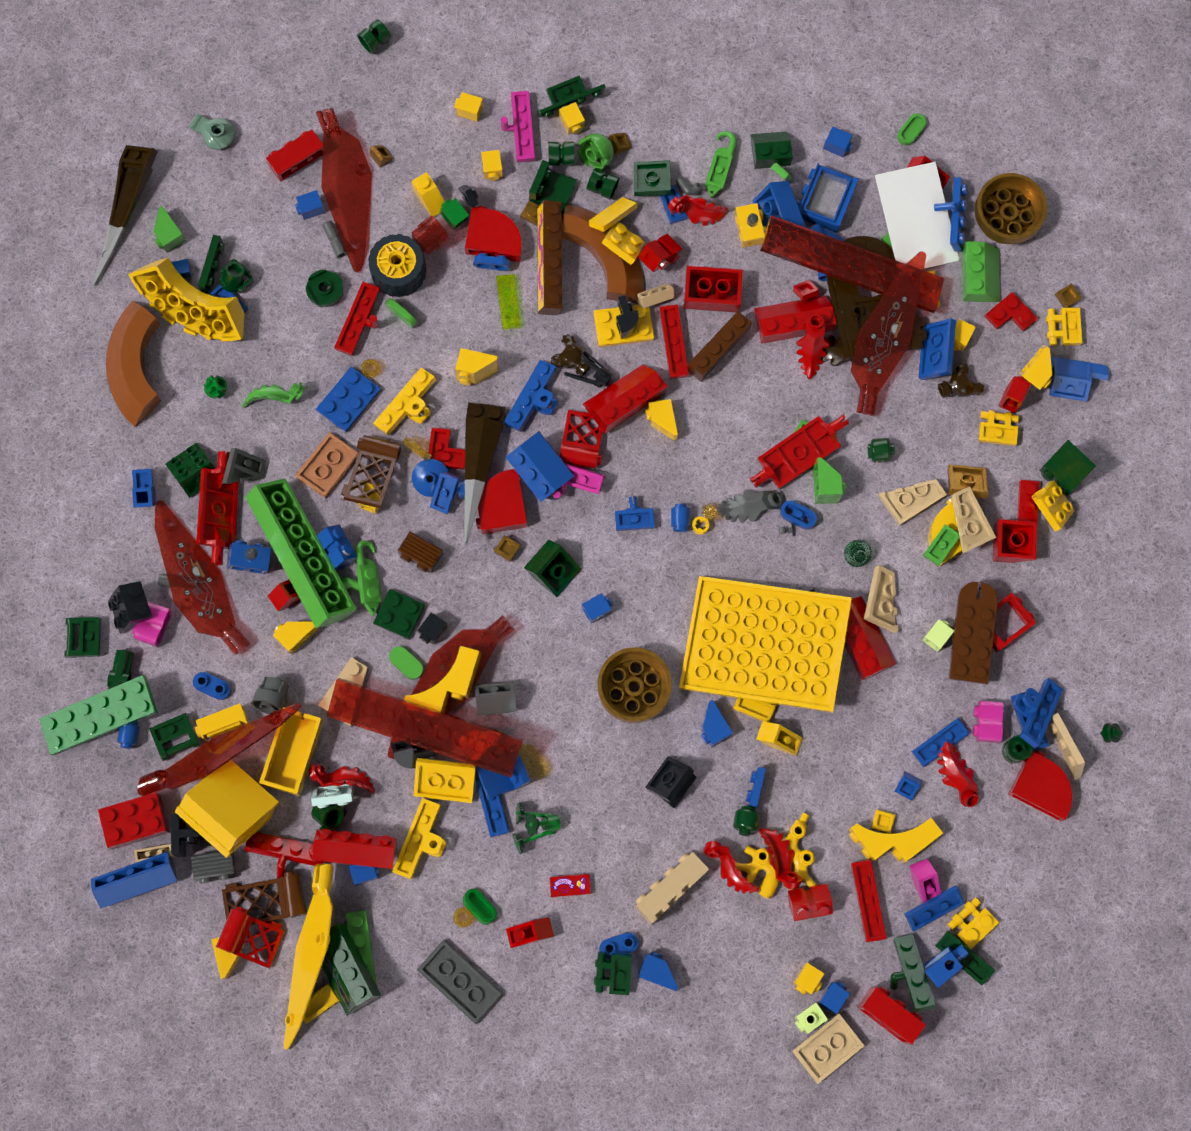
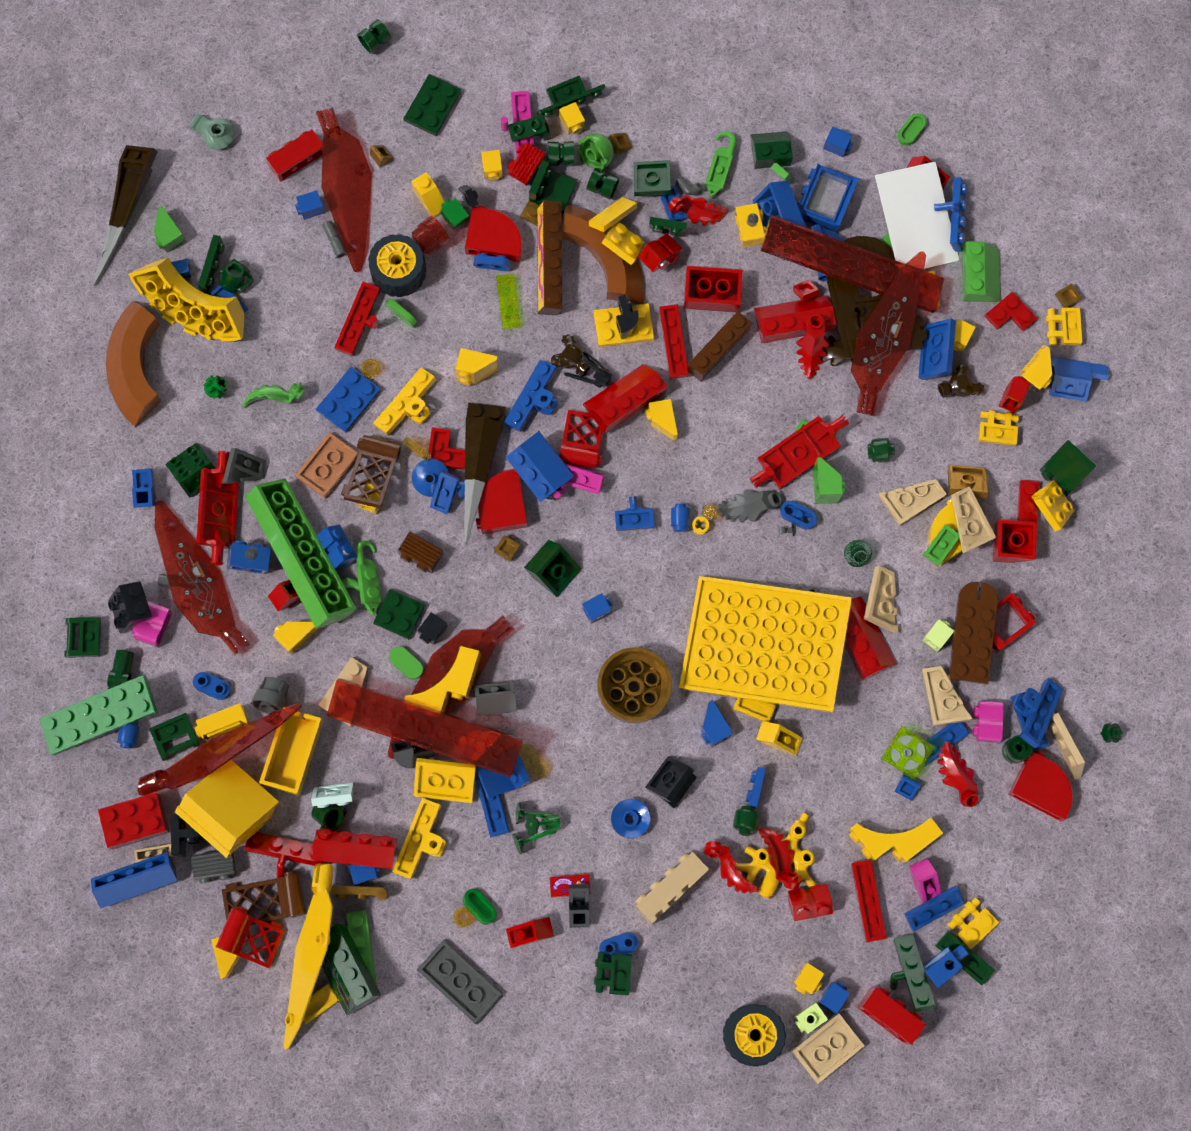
dark green plate [306,269,343,308] -> none
red plant [308,763,375,794] -> none
yellow brick [454,92,483,122] -> none
tan piece [637,283,674,308] -> none
blue slope [638,952,678,991] -> none
yellow tile [871,809,895,834] -> none
pearl gold wheel [974,173,1047,244] -> none
none -> pearl gold plate [331,886,388,901]
none -> dark green plate [403,74,461,136]
none -> red brick [507,142,546,186]
none -> dark green bracket [508,114,551,142]
none -> black brick [569,884,589,928]
none -> blue dish [611,799,650,839]
none -> dark green plate [649,217,687,237]
none -> wheel [723,1004,786,1067]
none -> clear neon green piece [881,726,936,780]
none -> tan wing [922,666,972,727]

